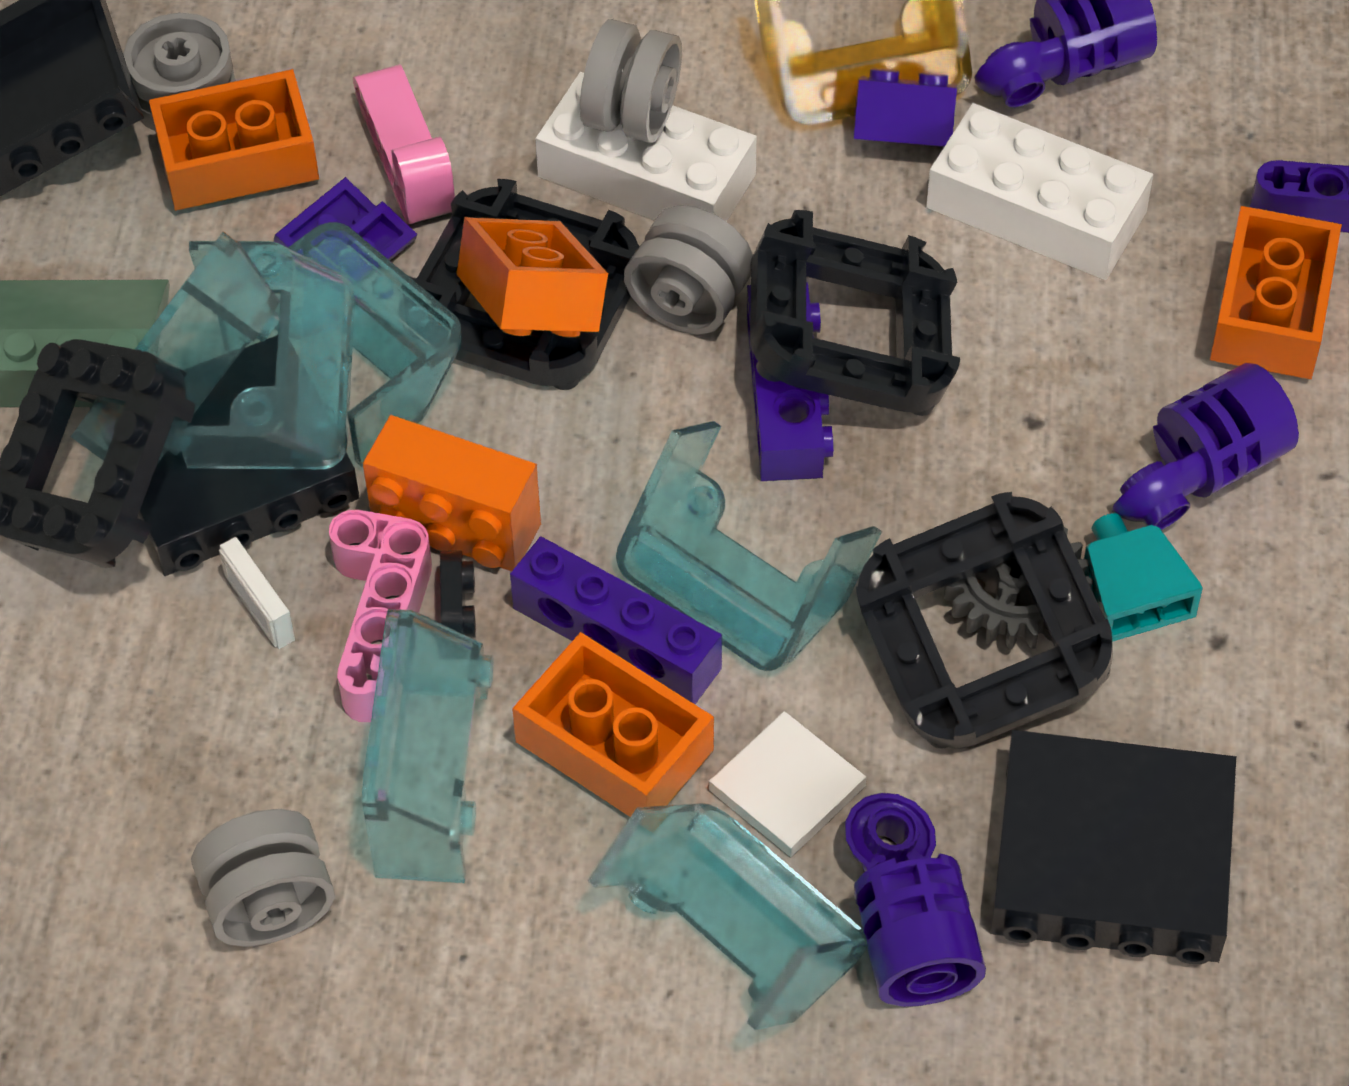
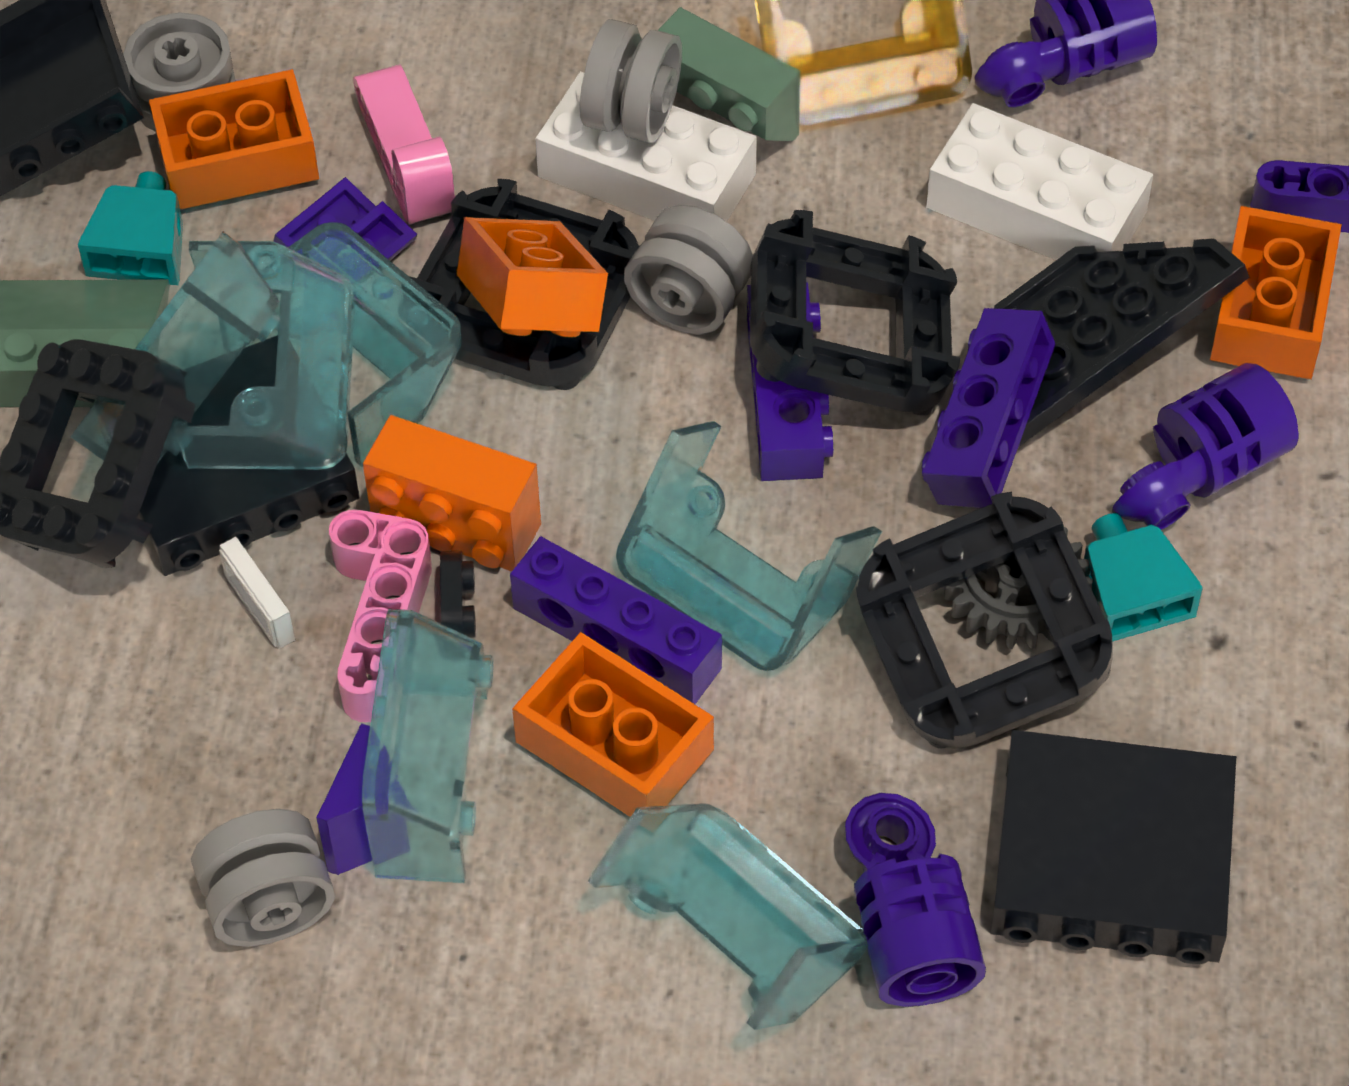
white tile [709,711,866,858] -> none
dark purple brick [854,68,957,147] -> none
none -> teal torso [78,171,183,285]
none -> dark purple slope [316,723,411,875]
none -> sand green slope [658,7,800,141]
none -> dark purple brick [922,308,1056,508]
none -> black plate [994,238,1250,446]

